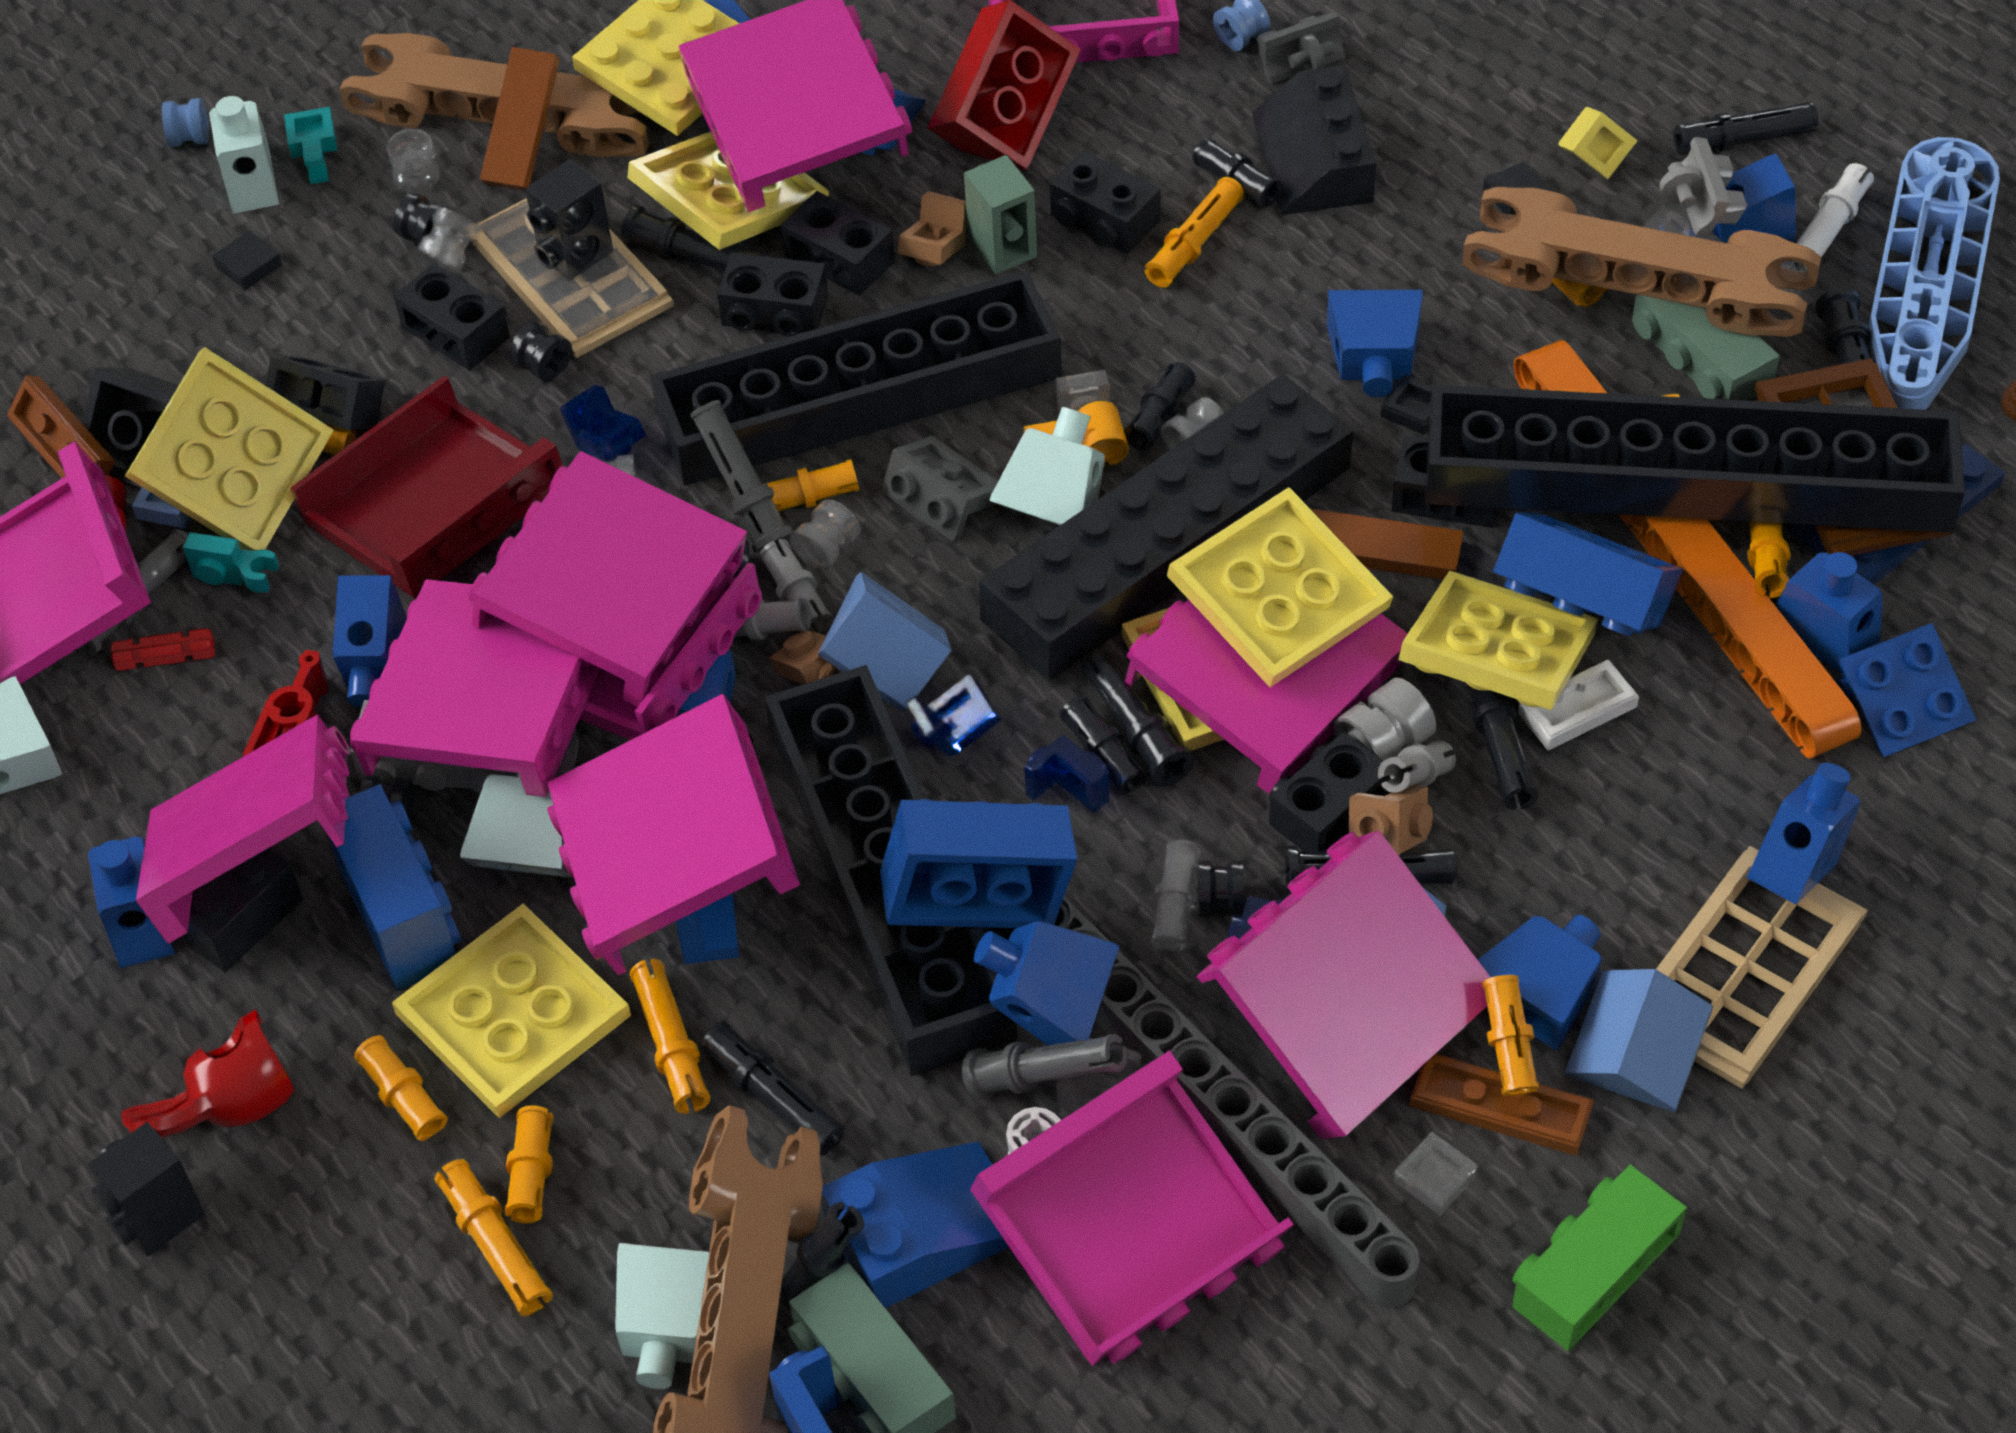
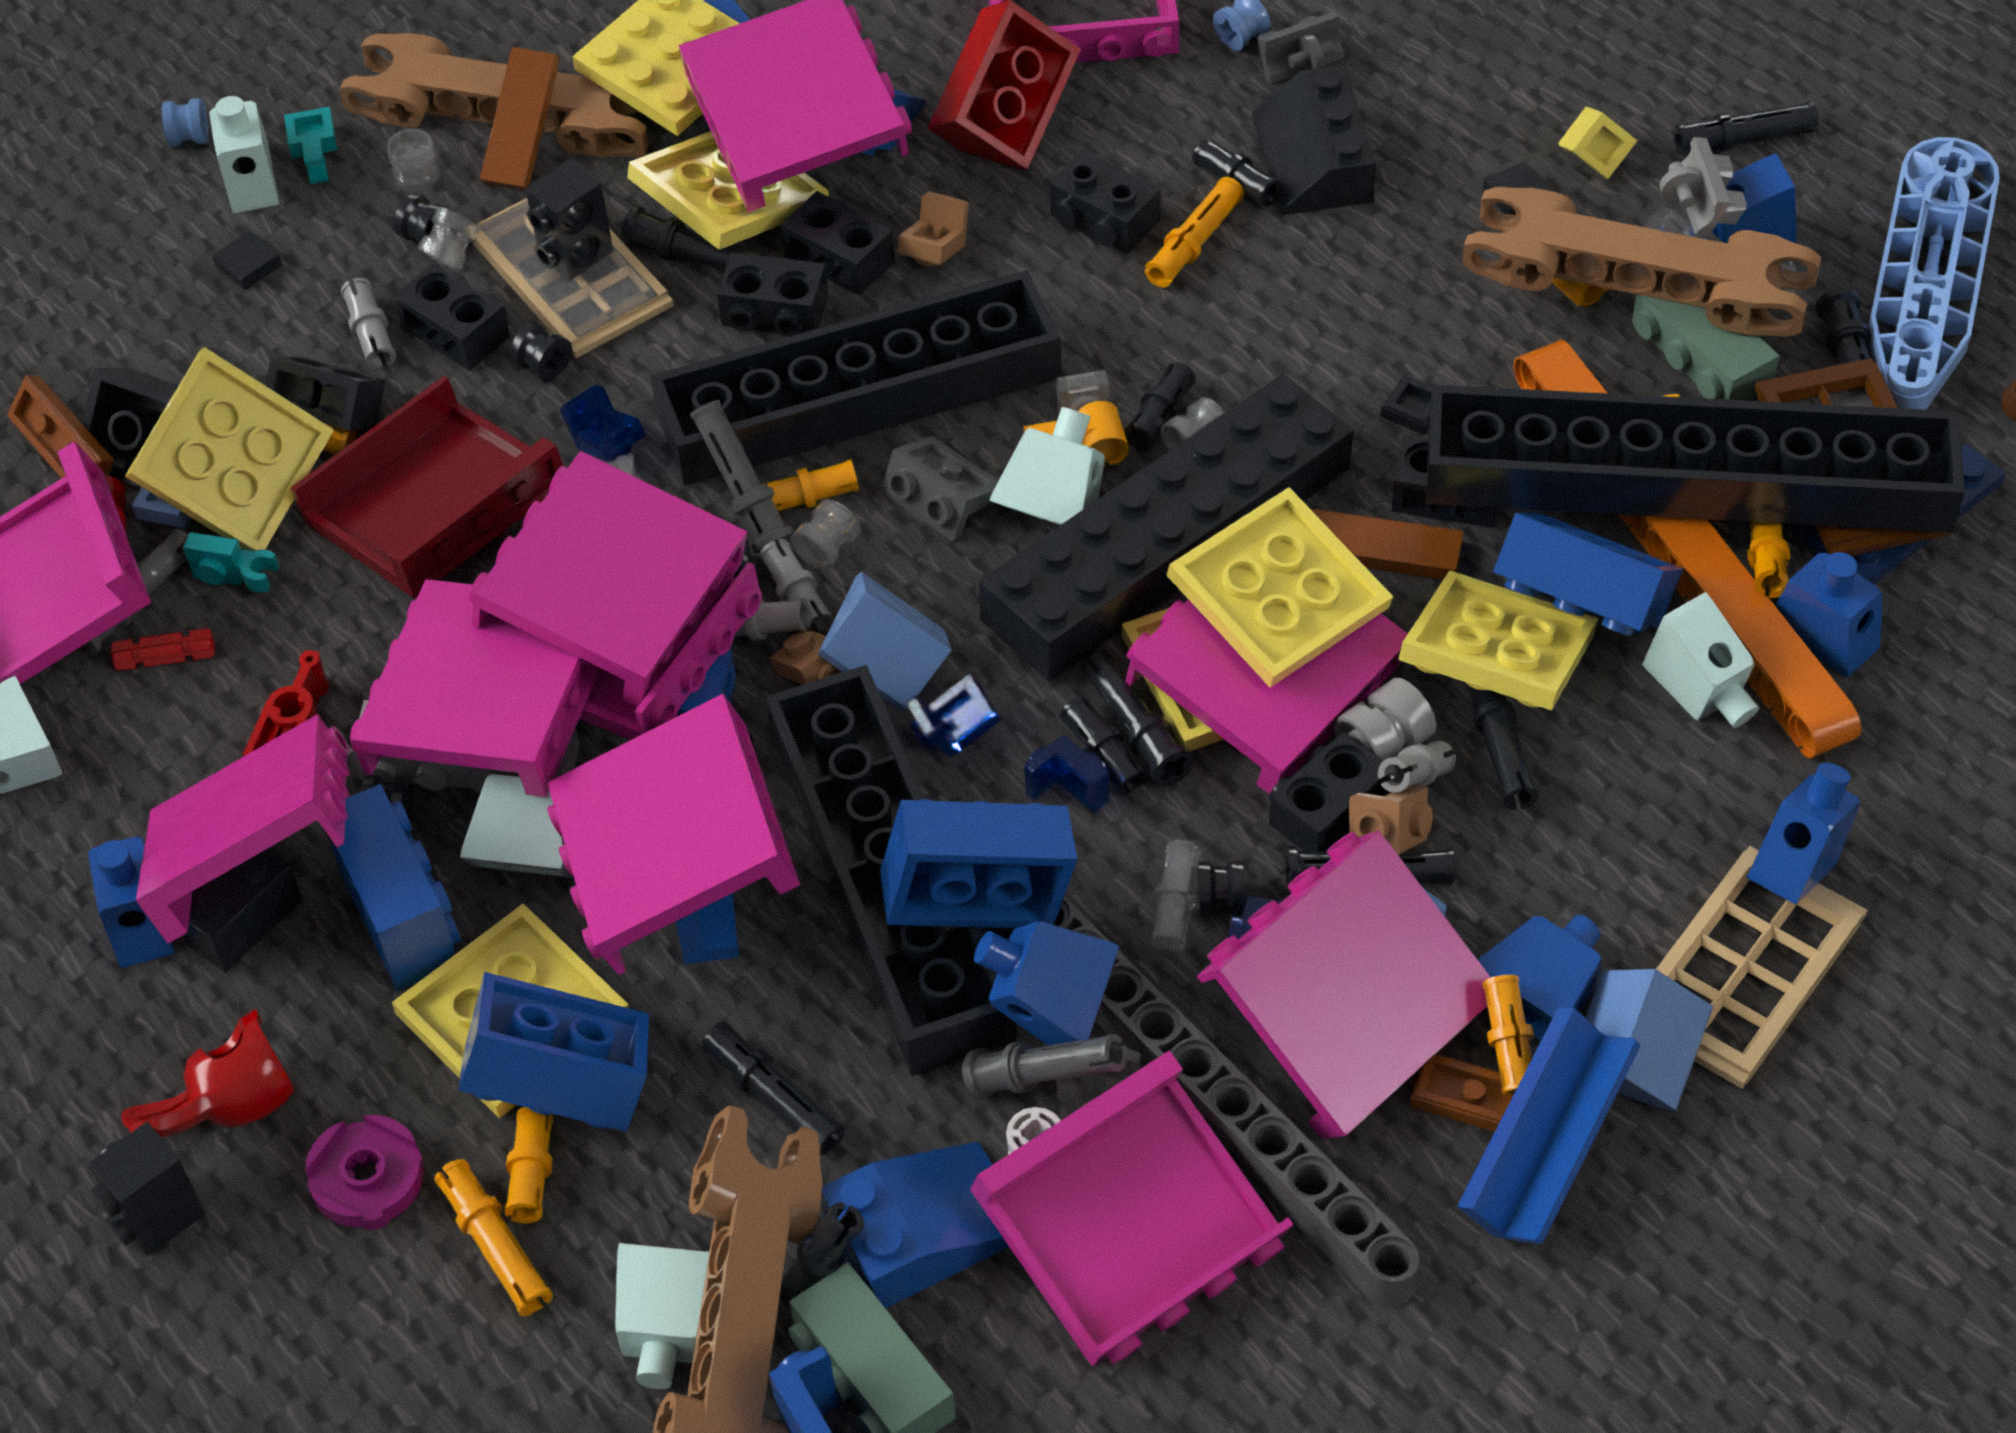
blue torso [333,575,407,708] -> none
light orange pin [354,1035,448,1141] -> none
light orange pin [629,958,711,1114] -> none
sand green brick [964,155,1038,275] -> none
blue torso [1327,290,1423,398] -> none
clear plate [1394,1132,1478,1215] -> none
bright green brick [1512,1164,1687,1352] -> none
white plate [1518,659,1639,751] -> none
white pin [1782,163,1874,272] -> none
blue hinge [1835,623,1976,758] -> none
none -> magenta plate [306,1115,425,1230]
none -> light grey pin [341,278,397,369]
none -> blue slope [458,972,649,1132]
none -> blue panel [1457,1007,1640,1245]
none -> light aqua torso [1642,592,1759,728]

